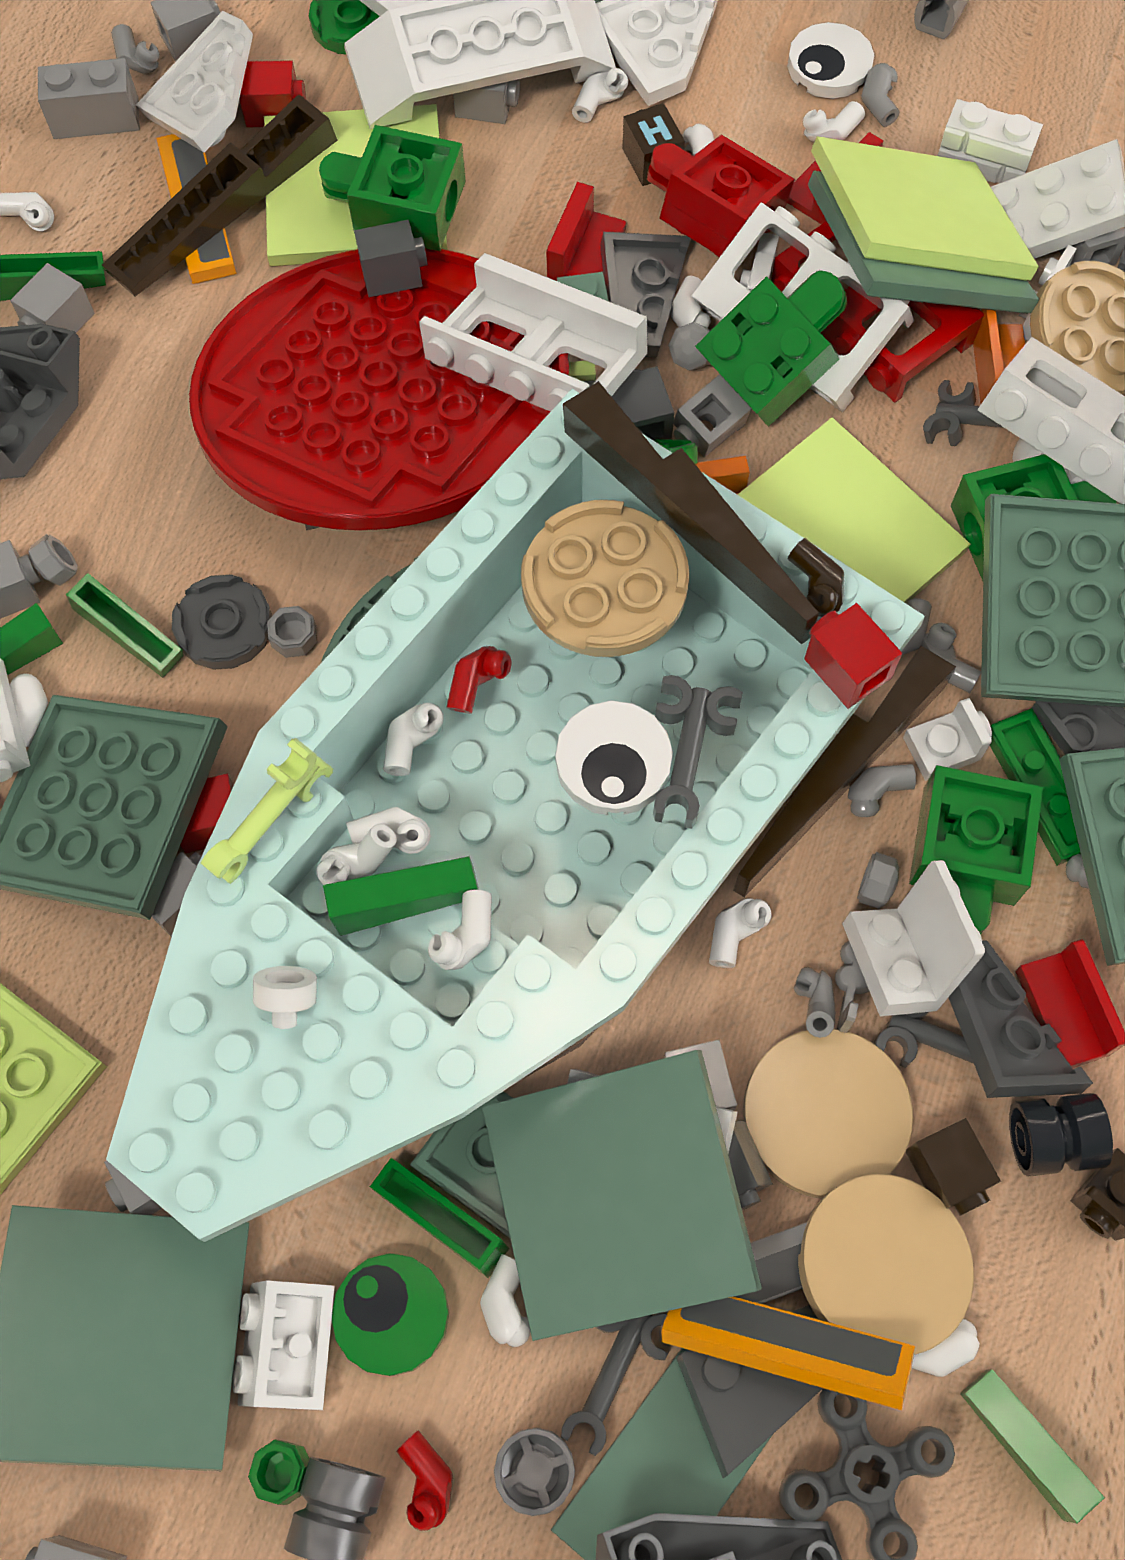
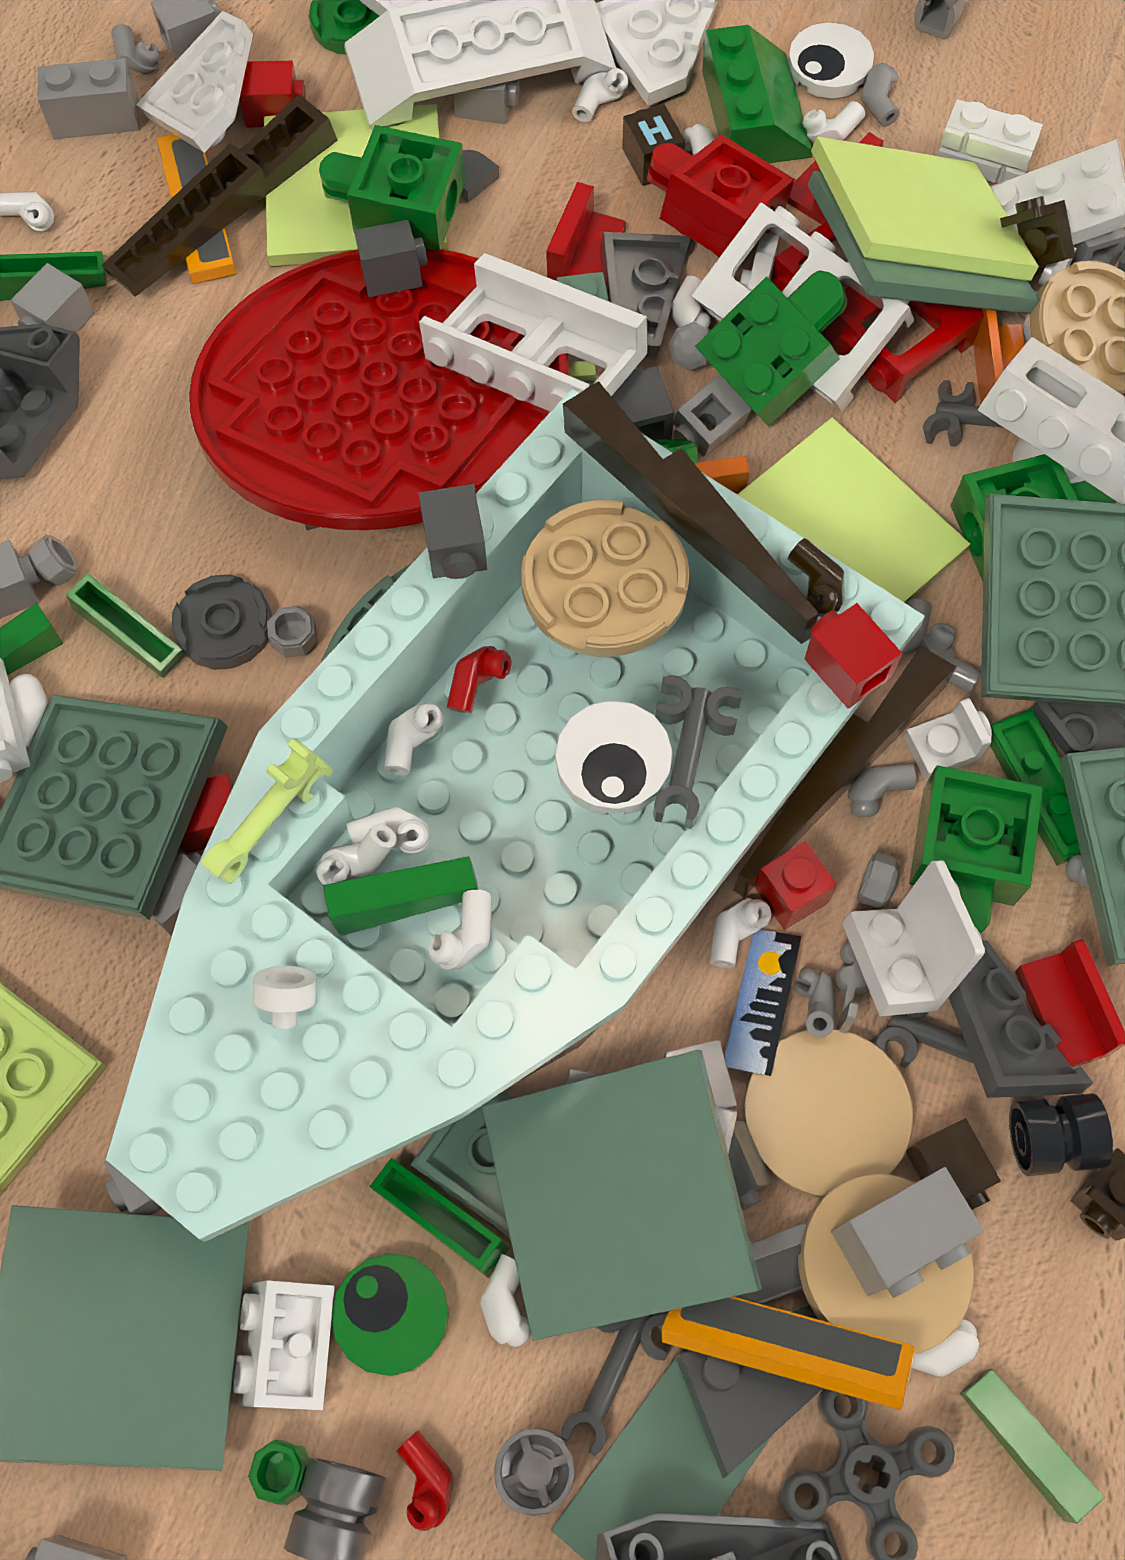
none -> dark grey brick [418,484,488,579]
none -> dark grey tile [461,150,499,202]
none -> green slope [702,25,812,163]
none -> sticker [724,929,802,1076]
none -> red brick [755,841,837,931]
none -> light grey brick [831,1167,984,1298]
none -> dark brown bracket [1000,196,1075,267]

